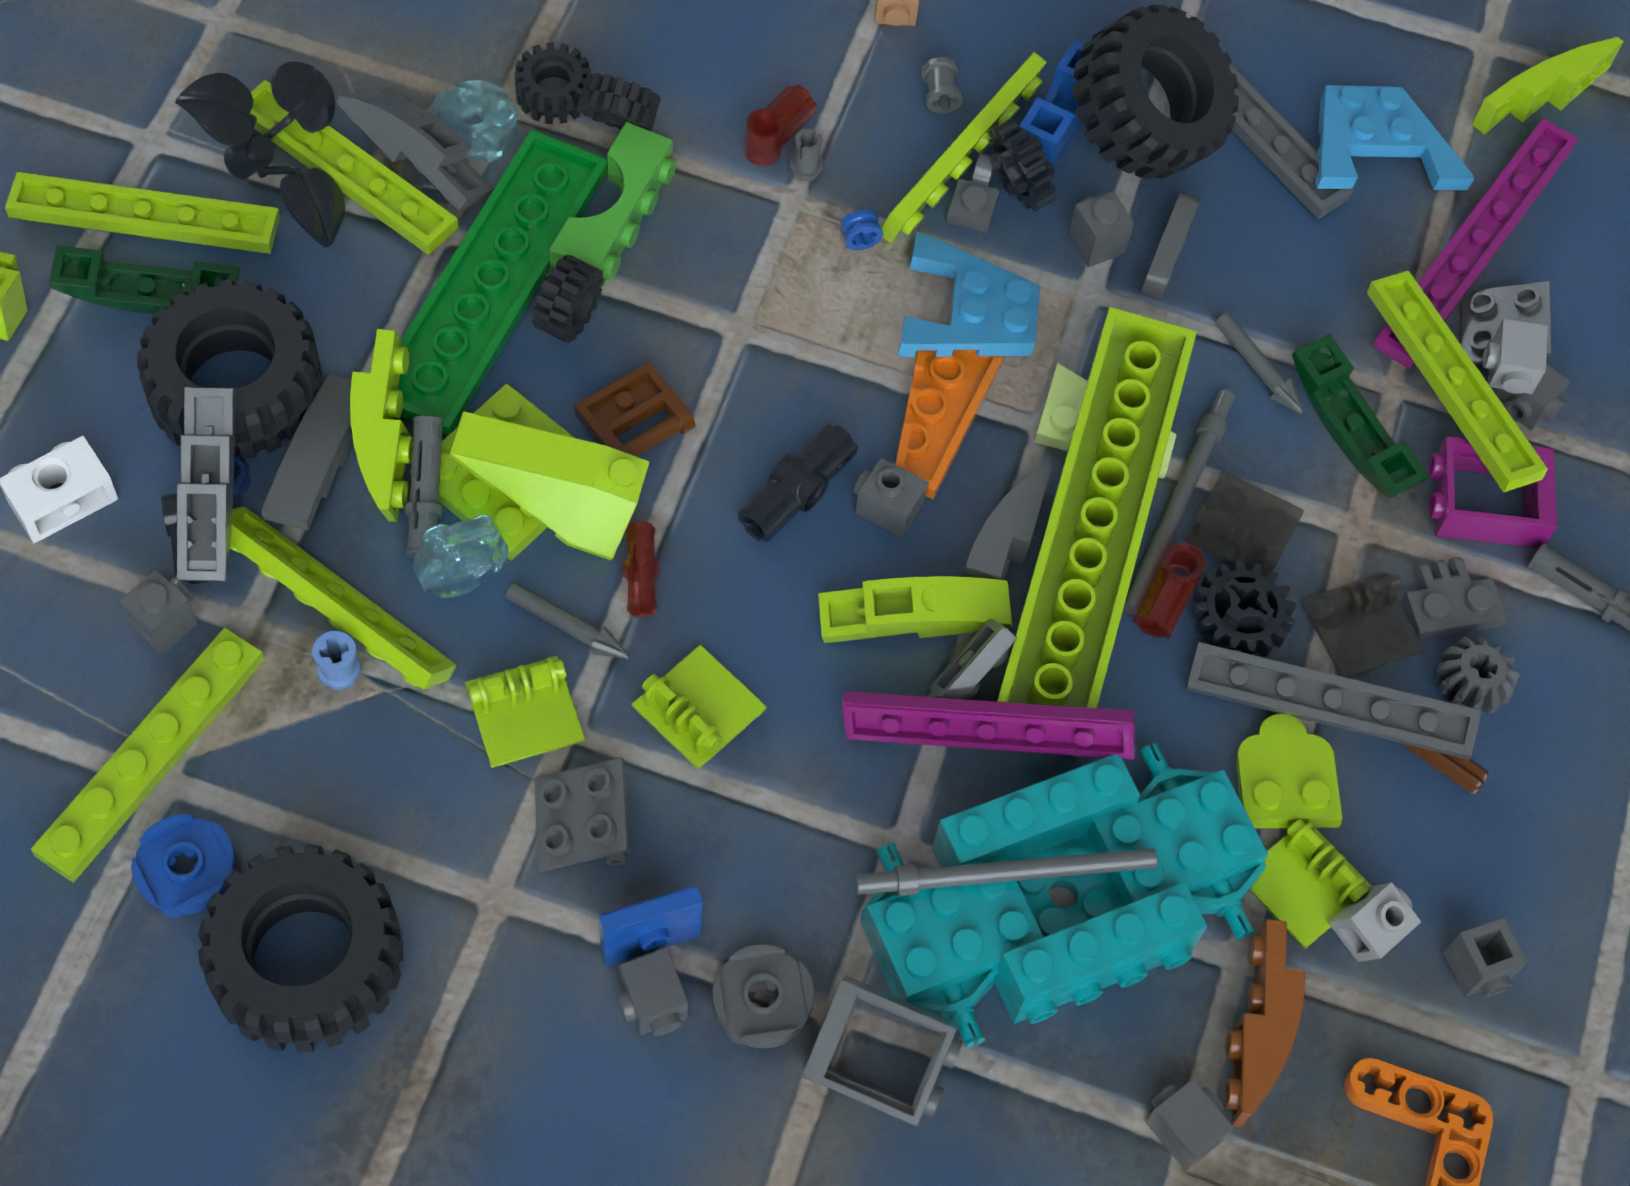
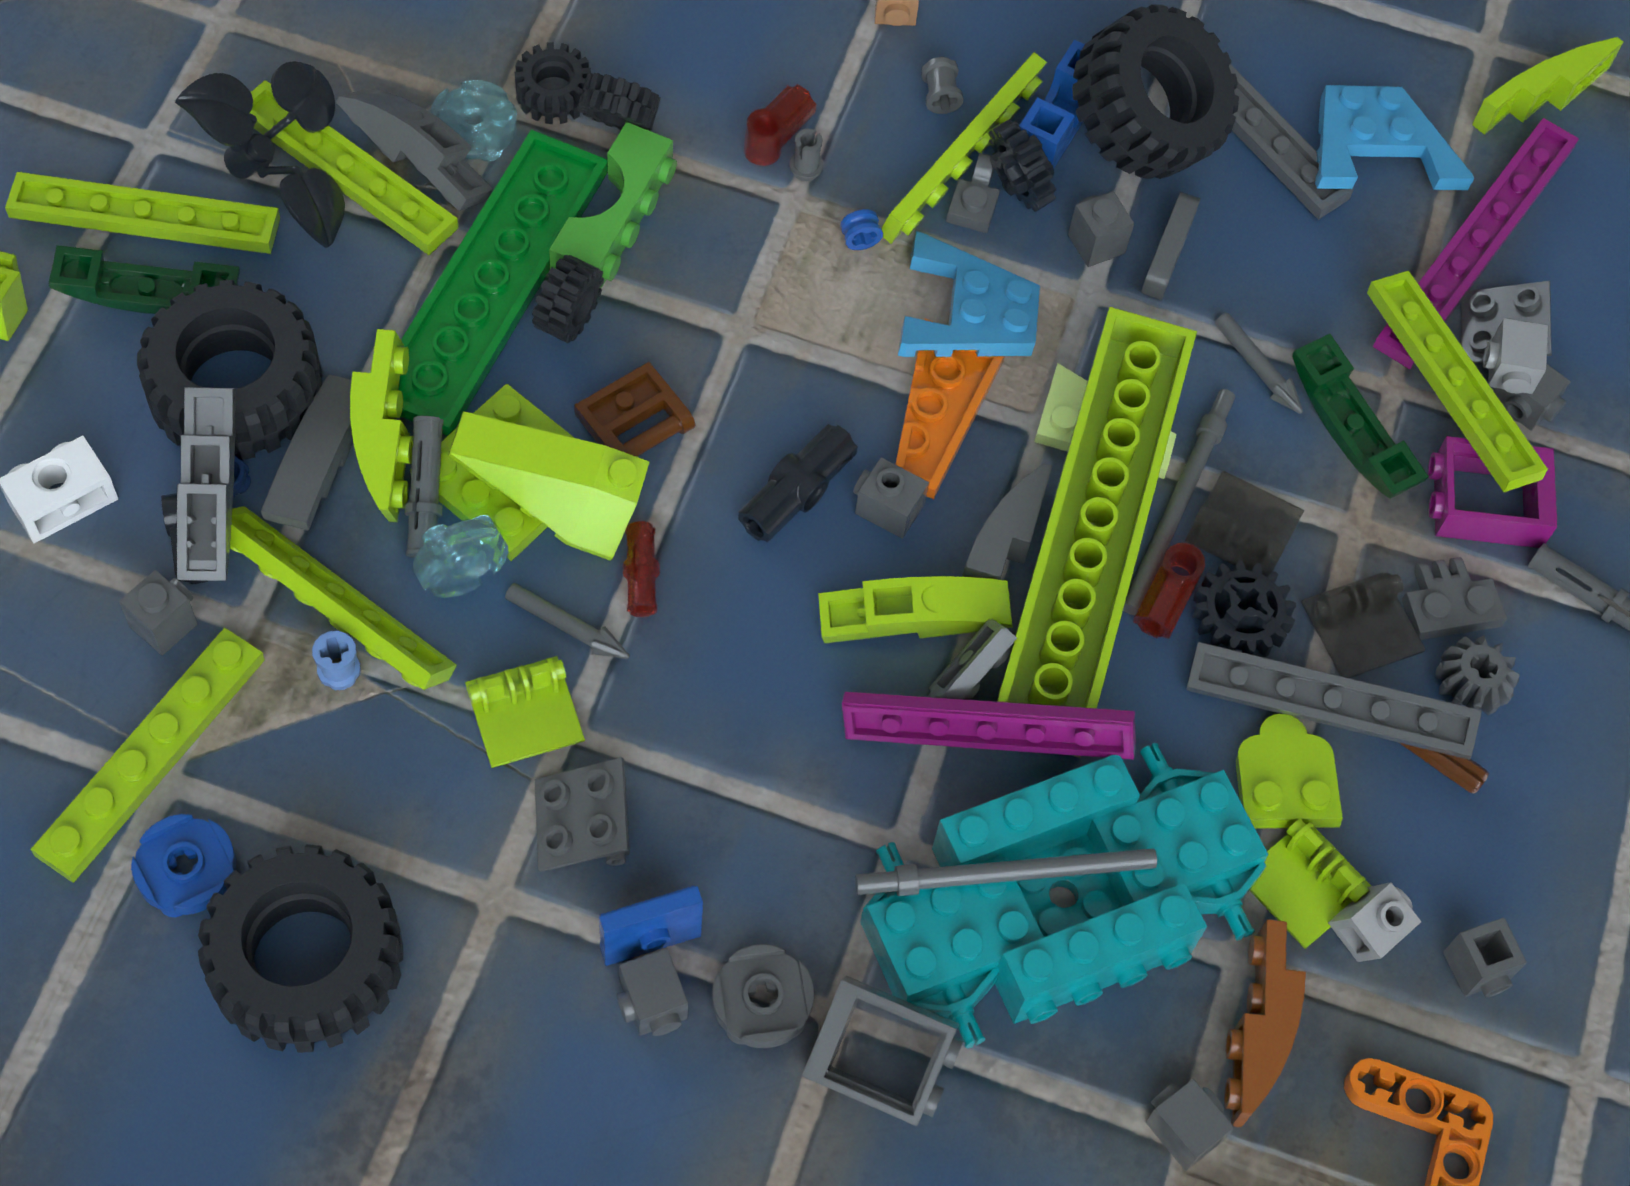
lime hinge [631,645,767,770] -> none

